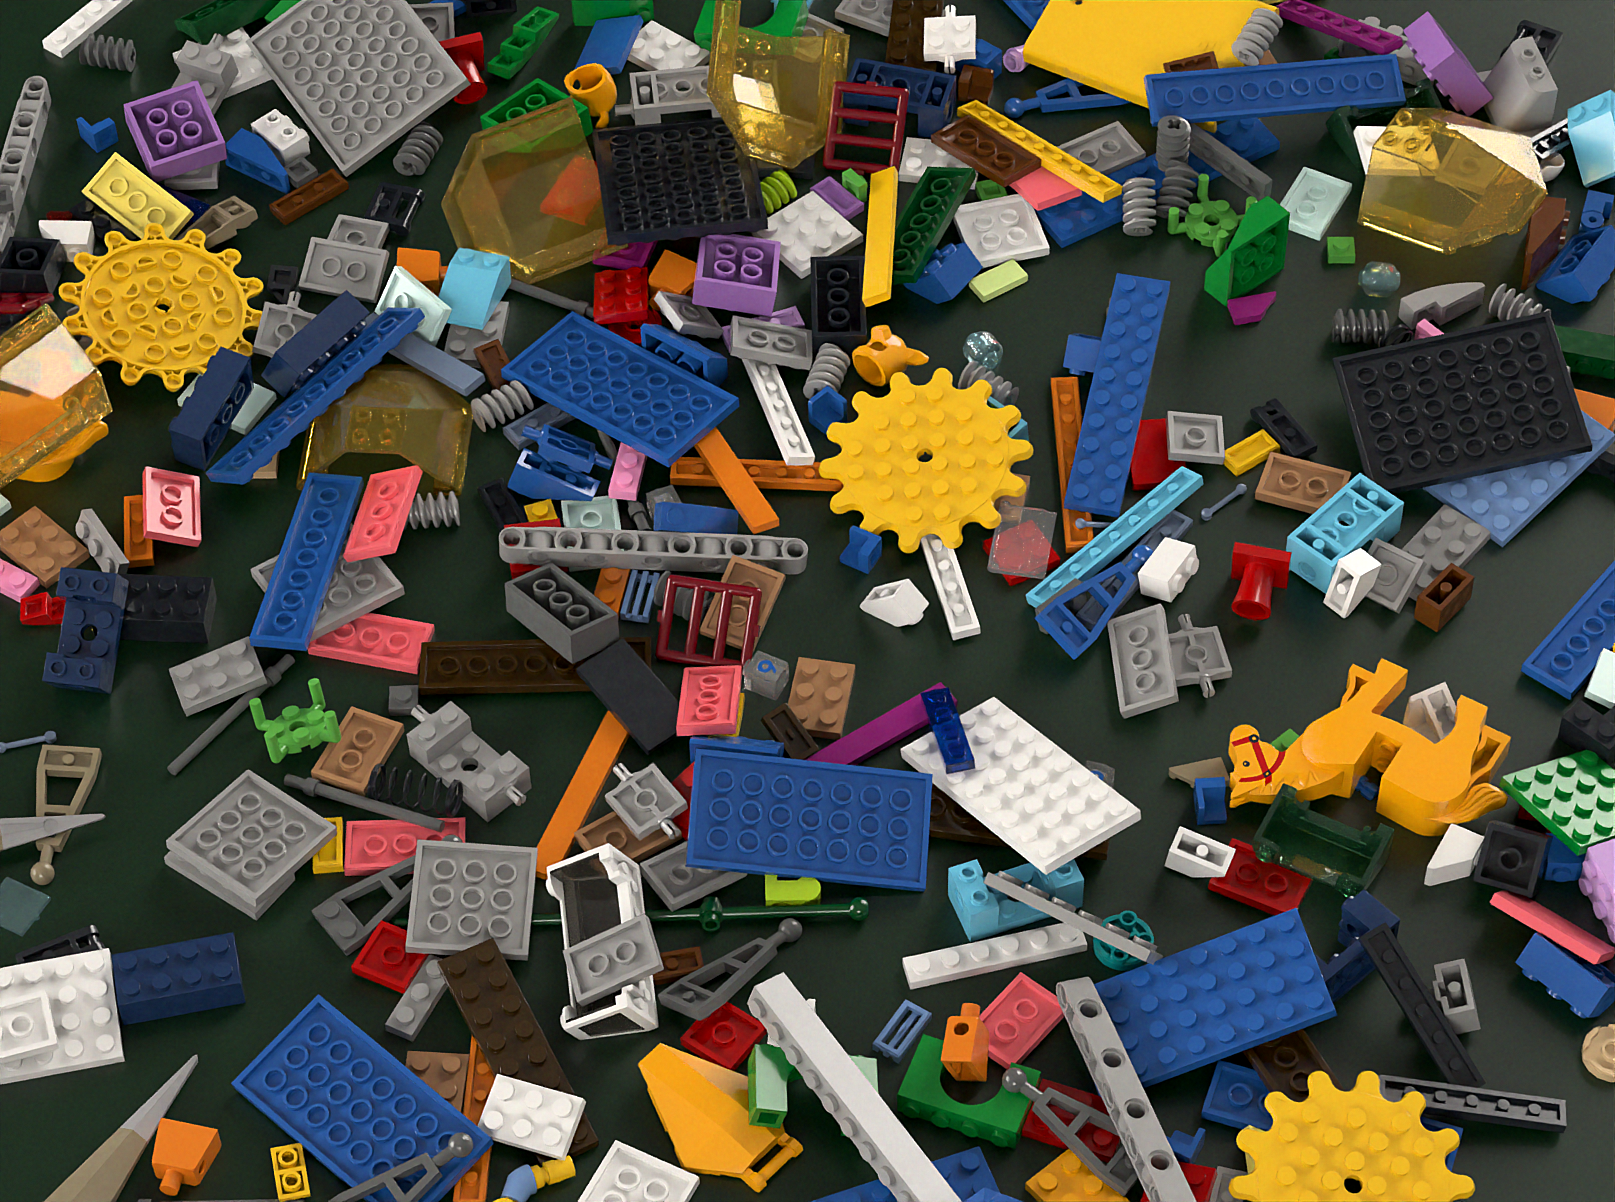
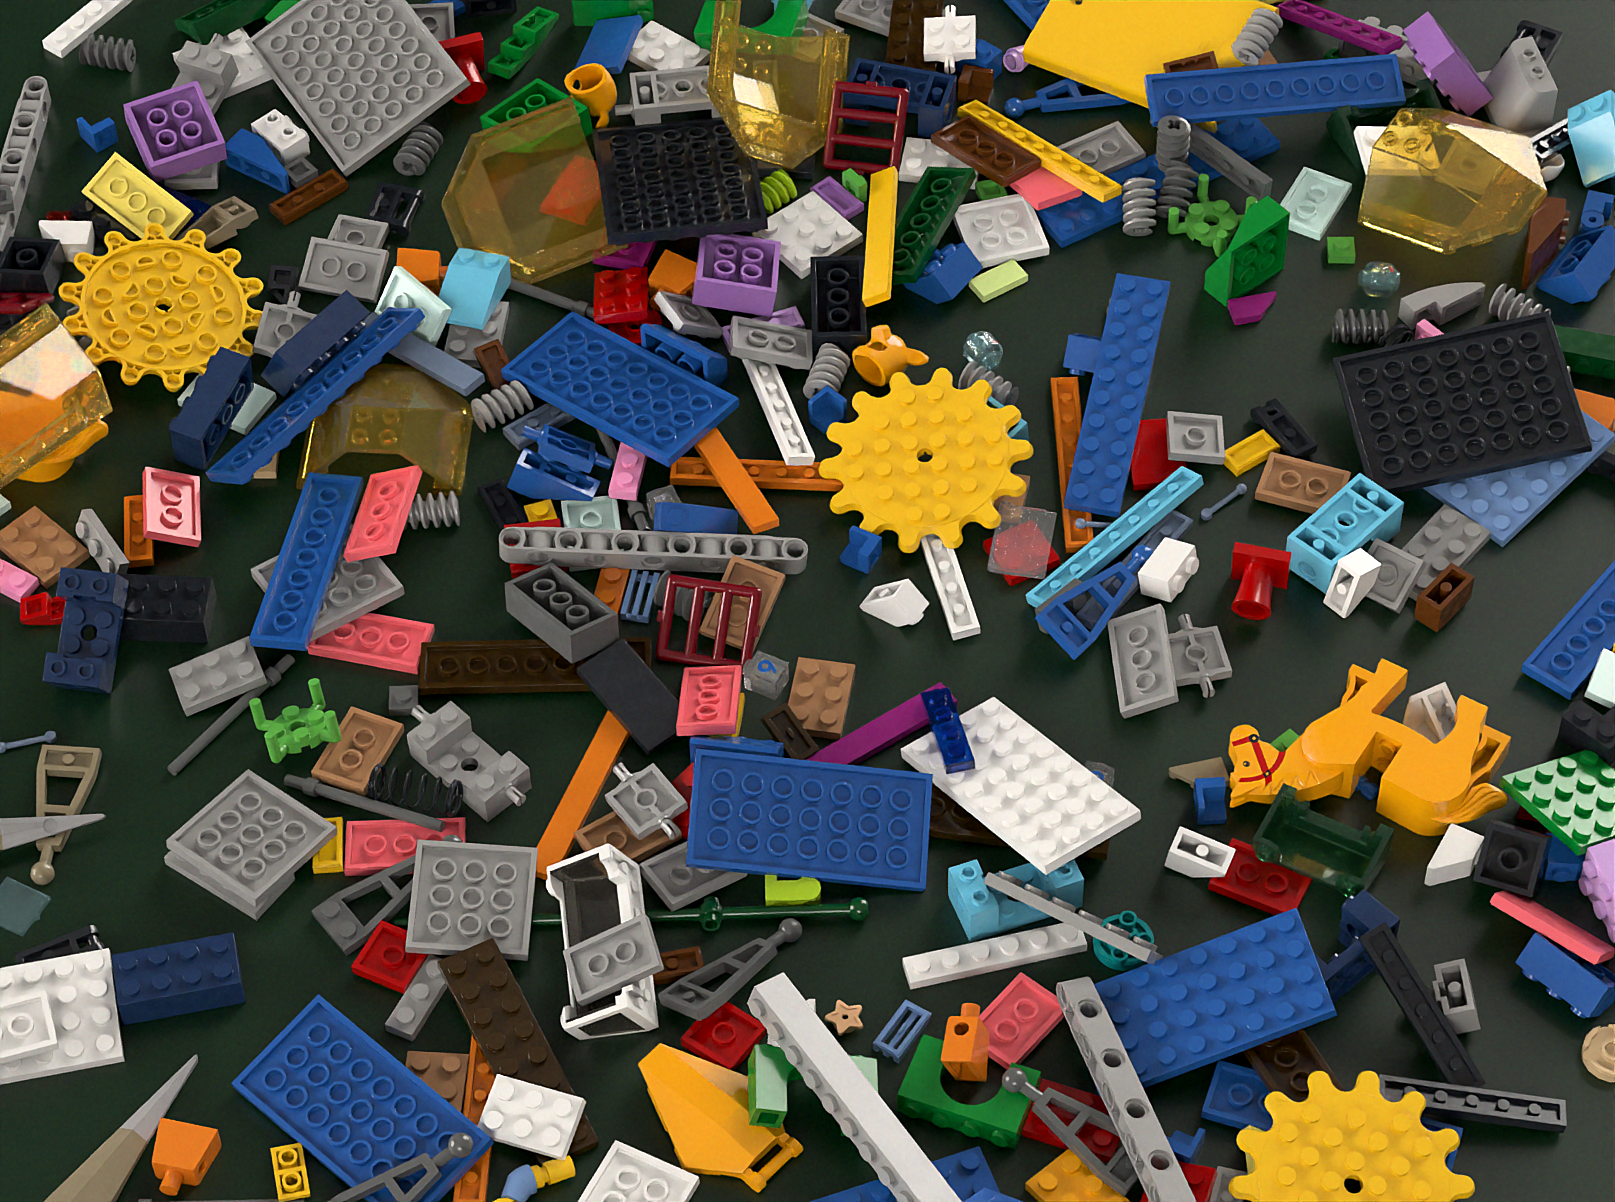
none -> light nougat plate [824,1000,863,1036]

